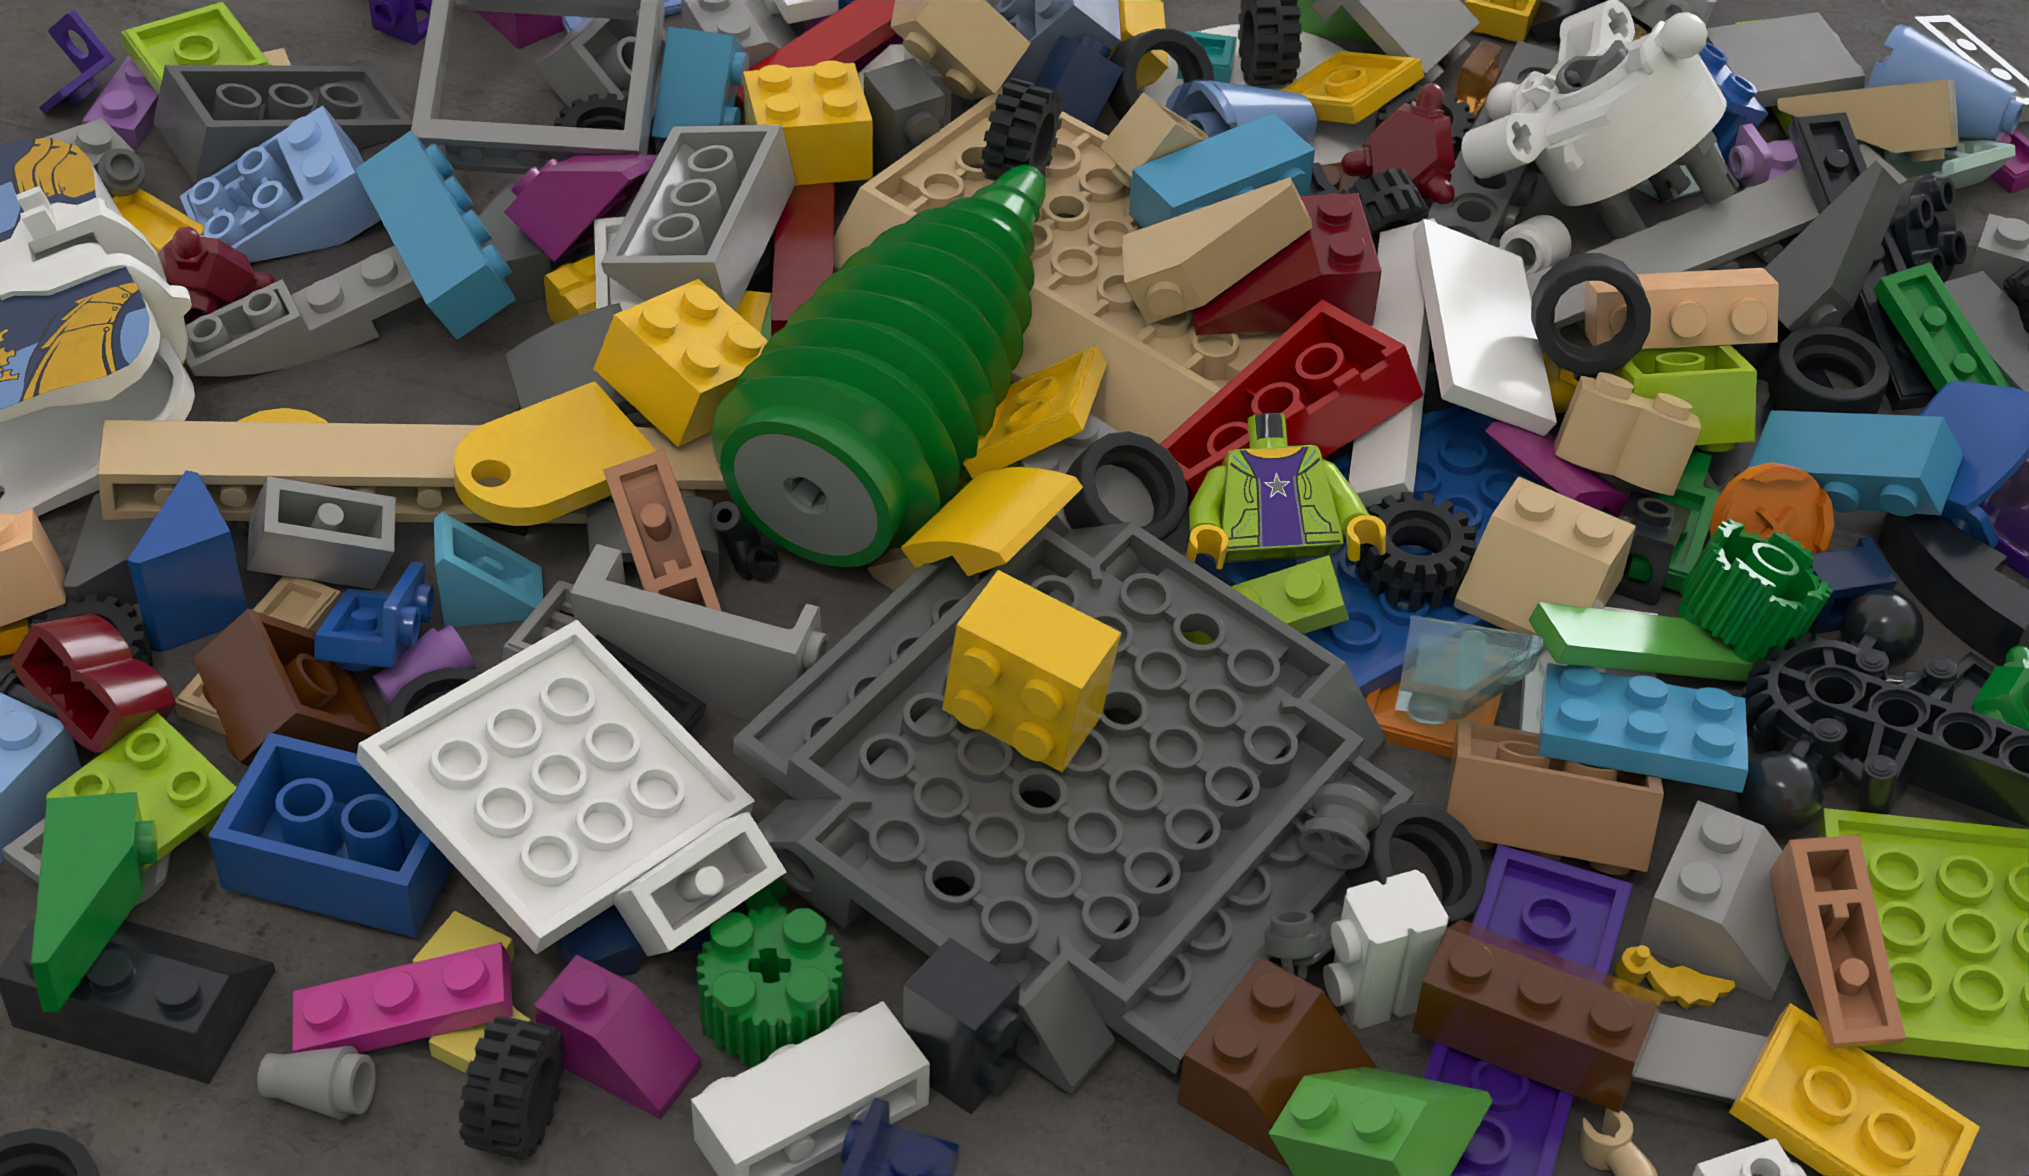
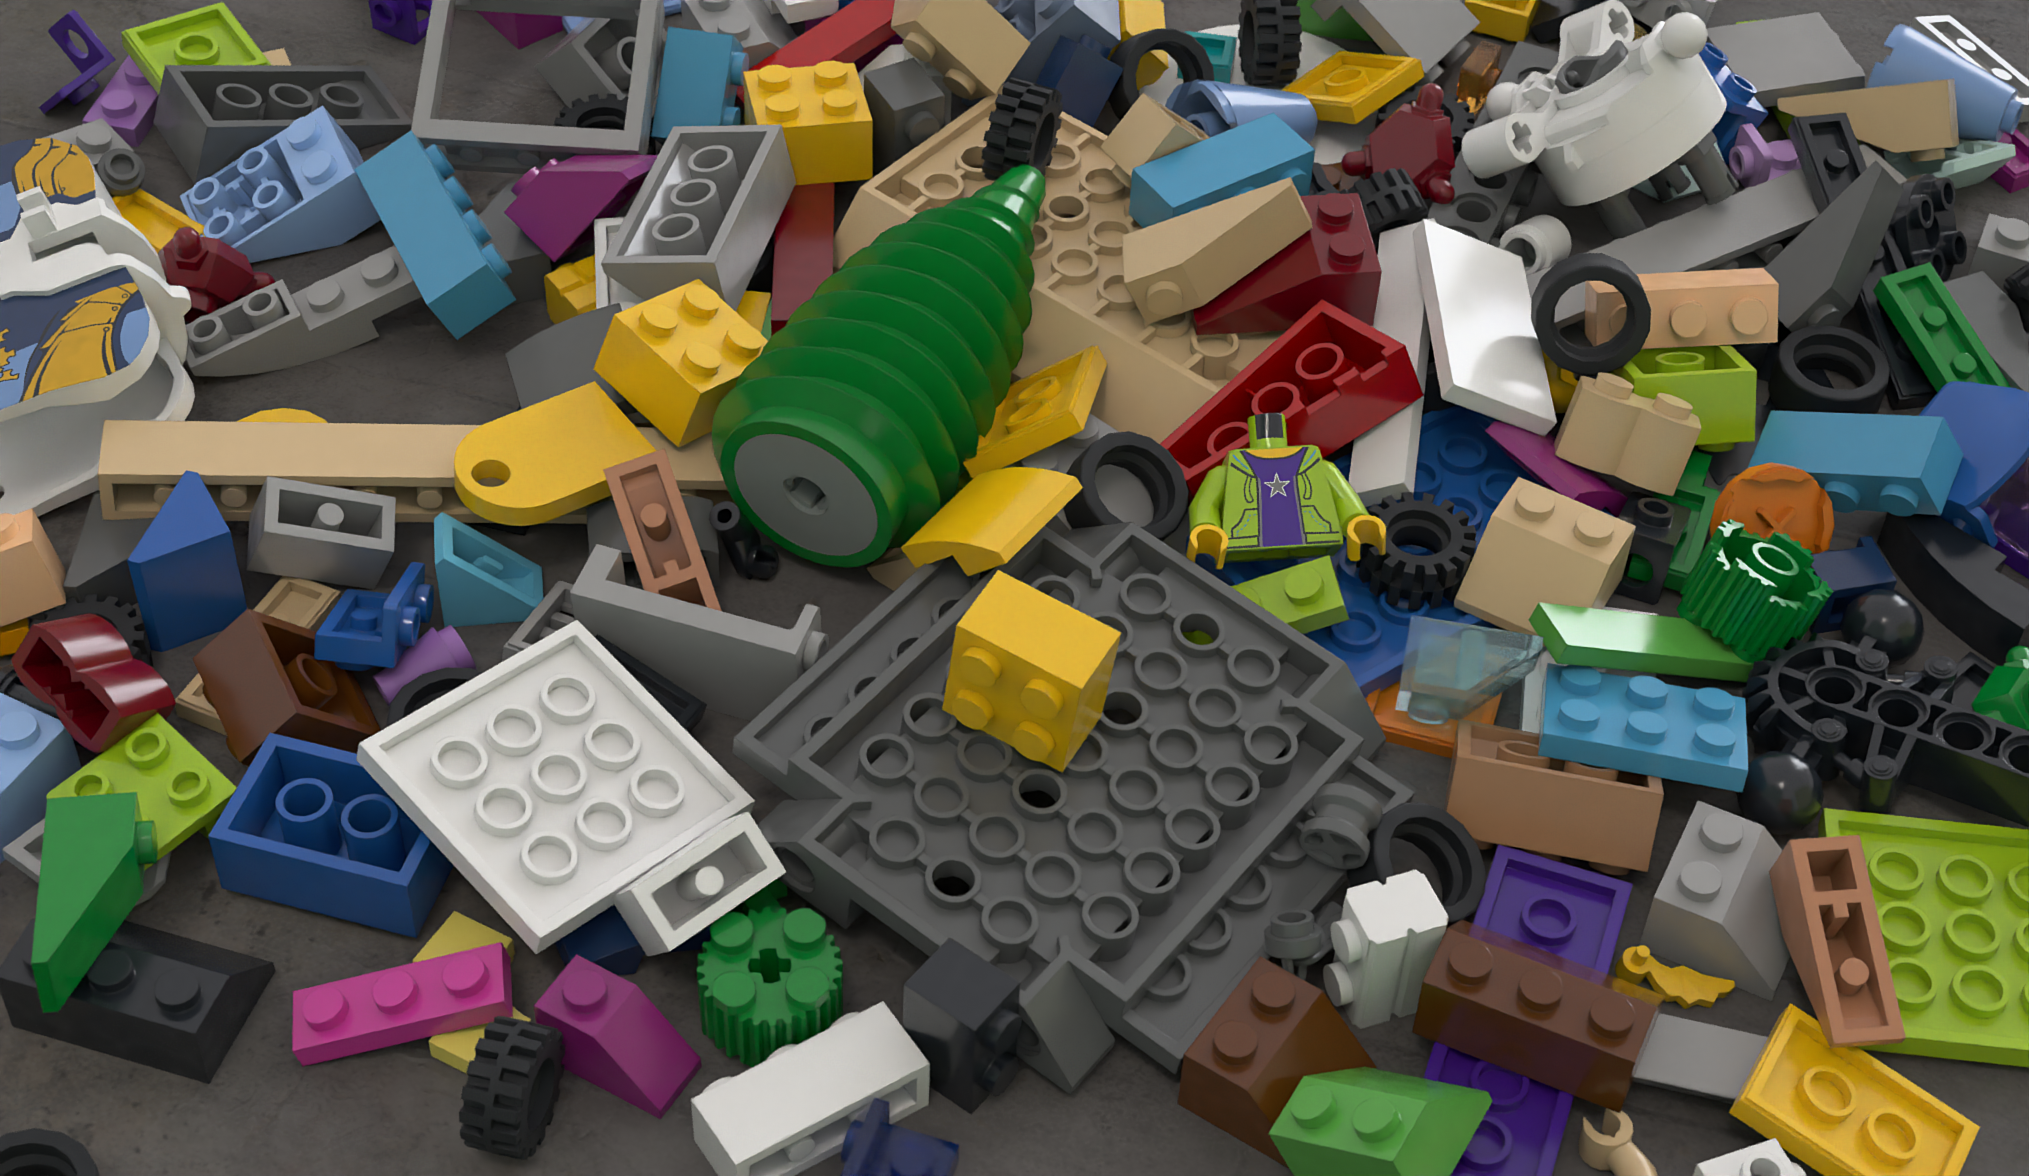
light grey cone [257,1046,376,1120] -> none

